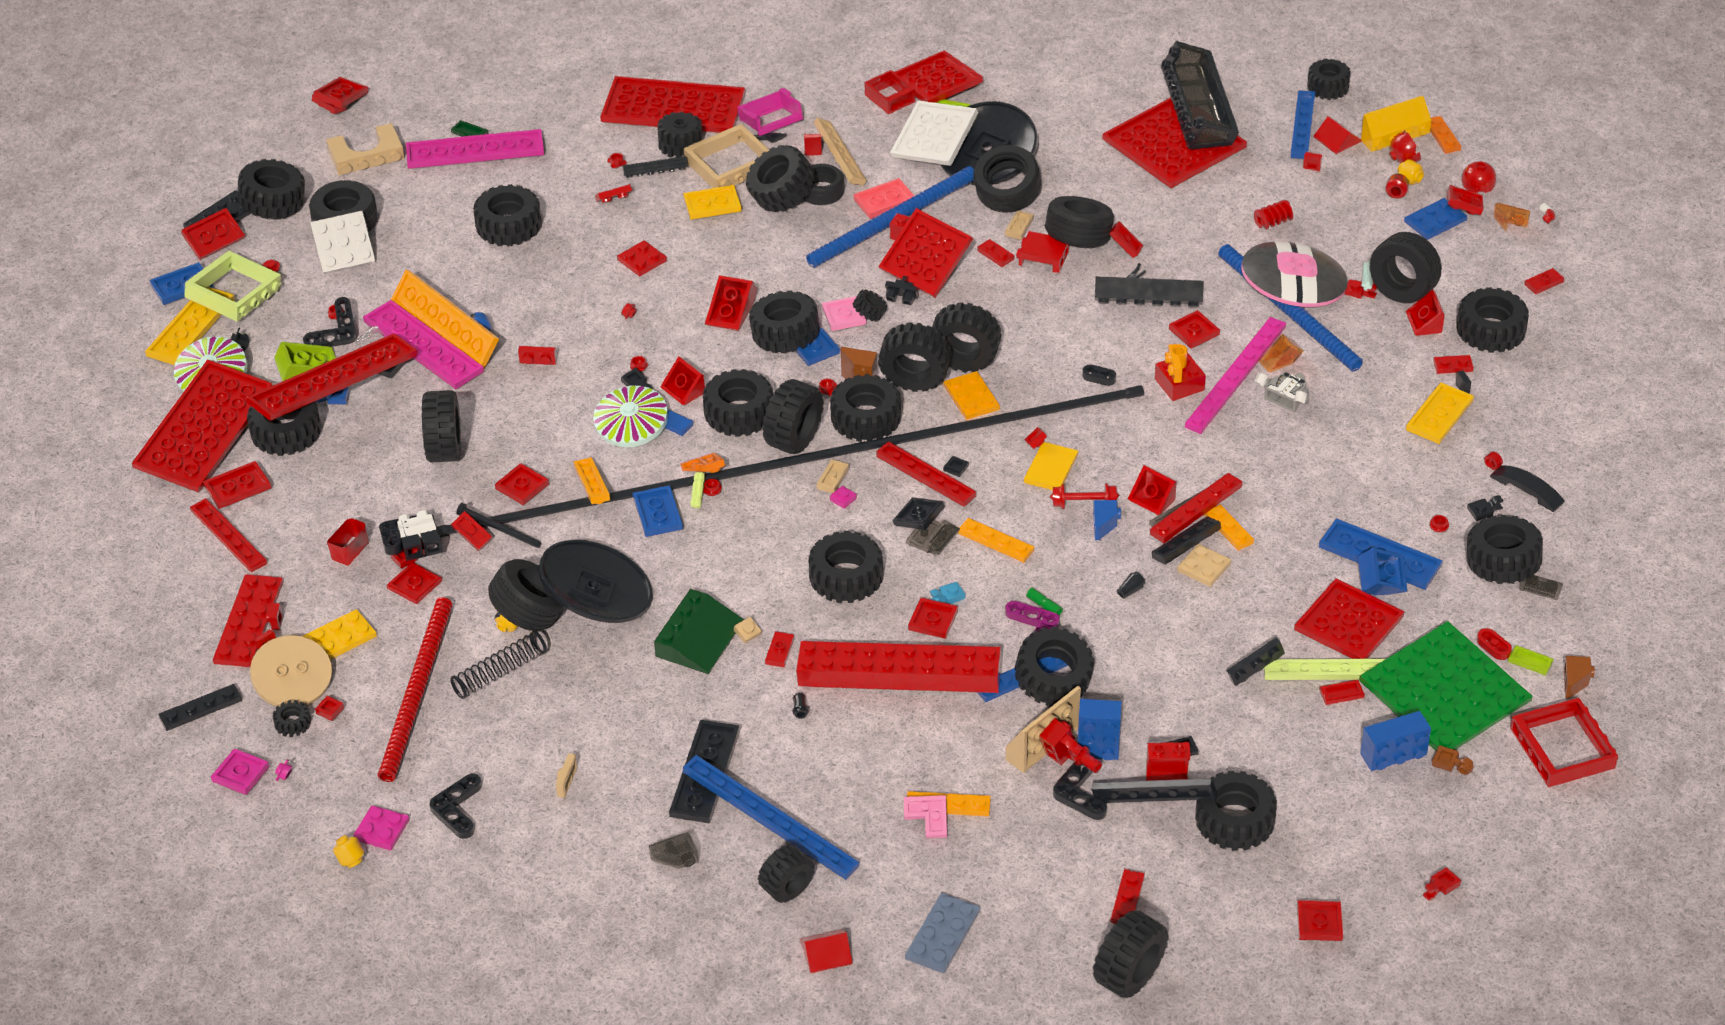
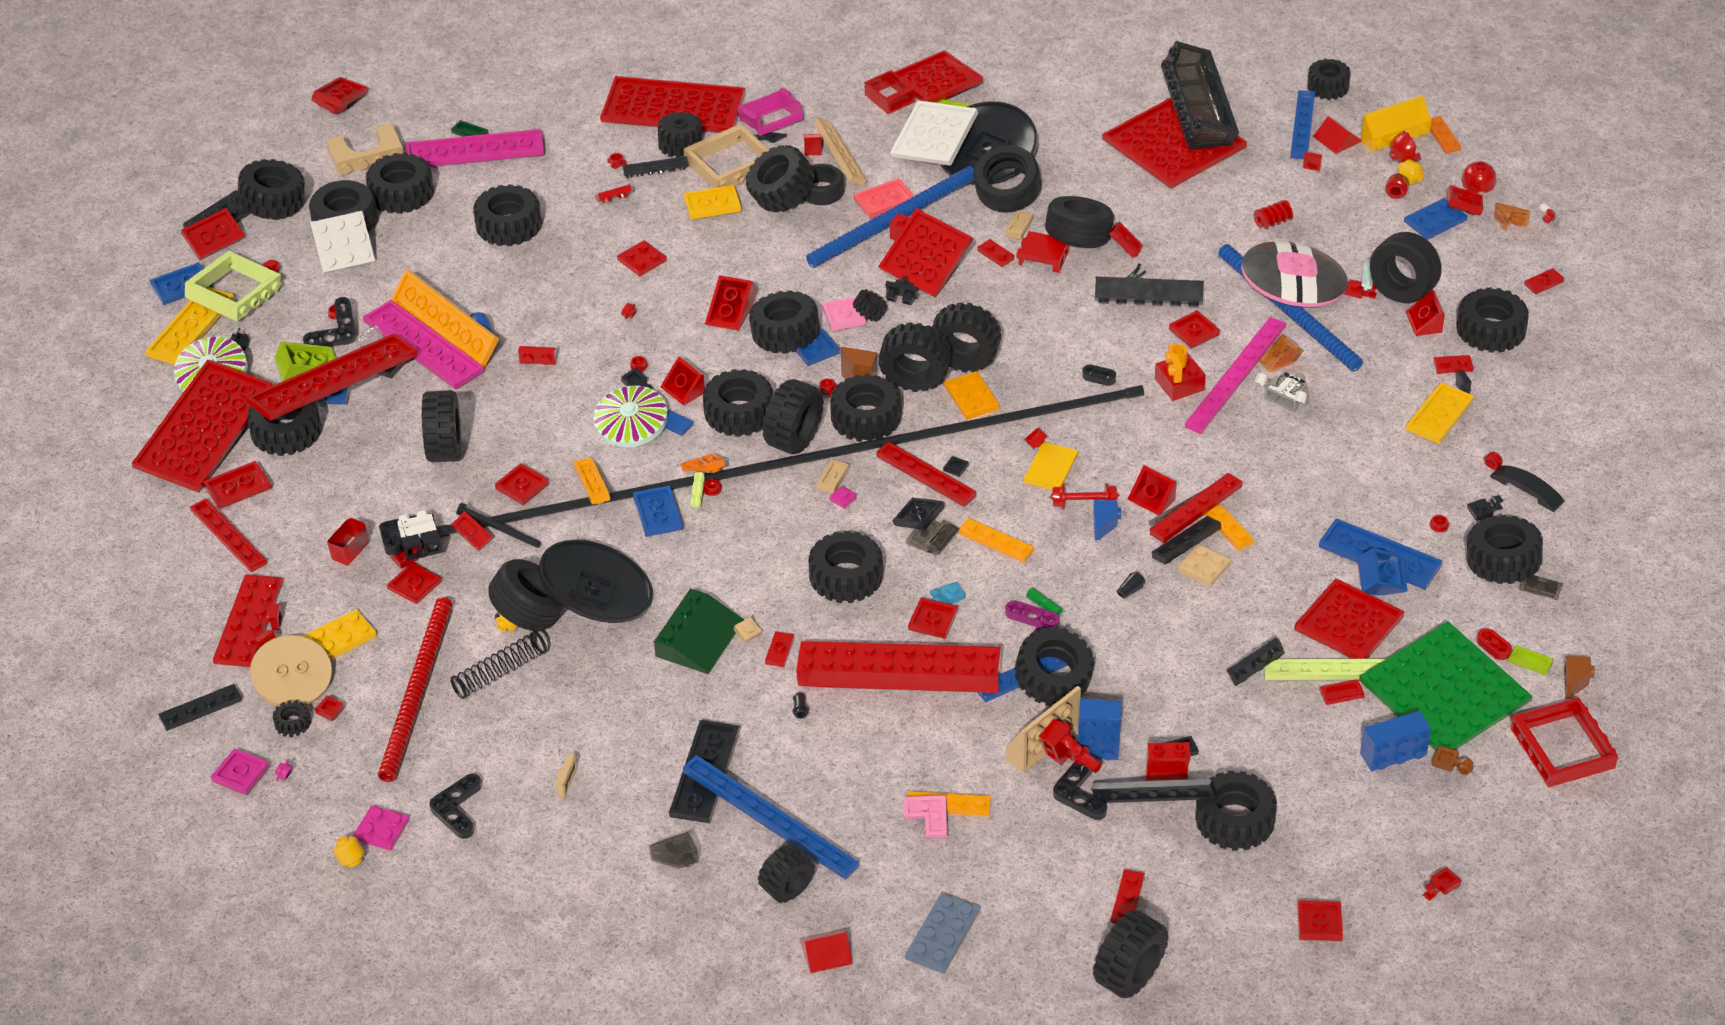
none -> black tyre [365,153,434,214]

